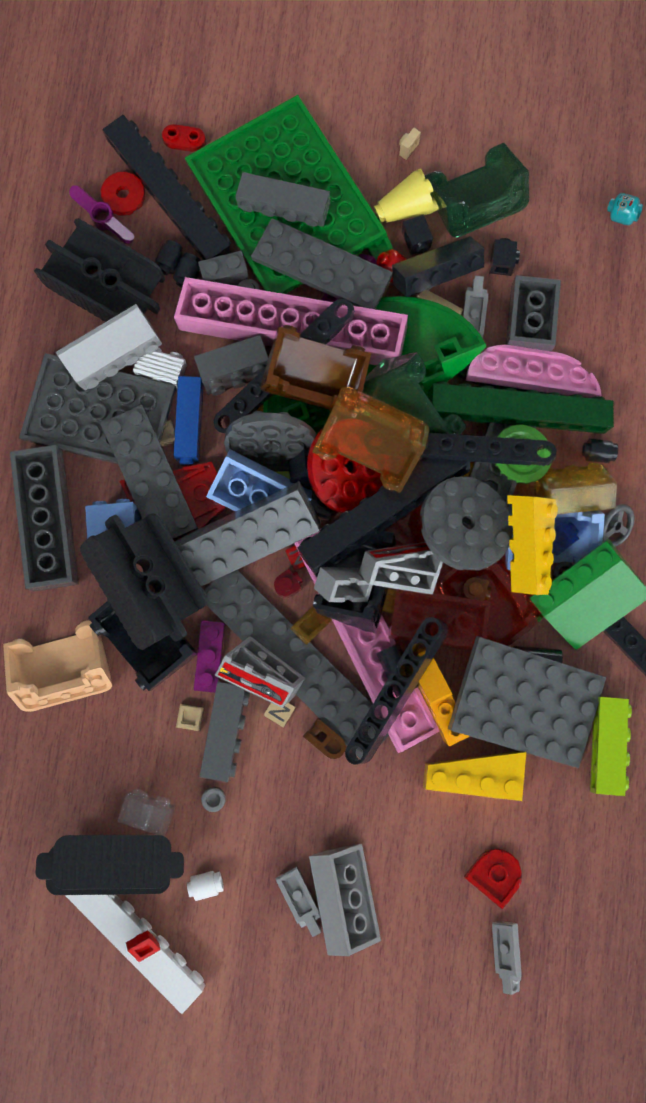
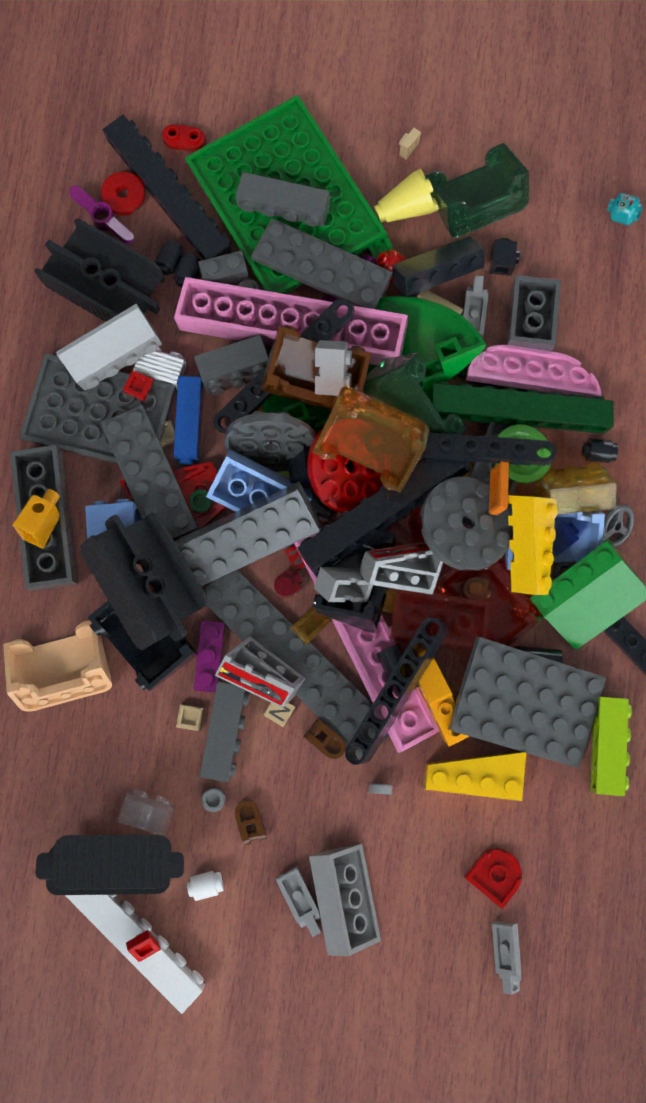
black brick [401,214,433,255] -> none
none -> light orange torso [13,489,60,549]
none -> red plate [123,370,154,402]
none -> dark green tile [189,490,213,514]
none -> reddish brown plate [235,800,267,846]
none -> light grey brick [315,340,352,396]
none -> light grey tile [368,783,393,795]
none -> orange tile [489,461,509,515]

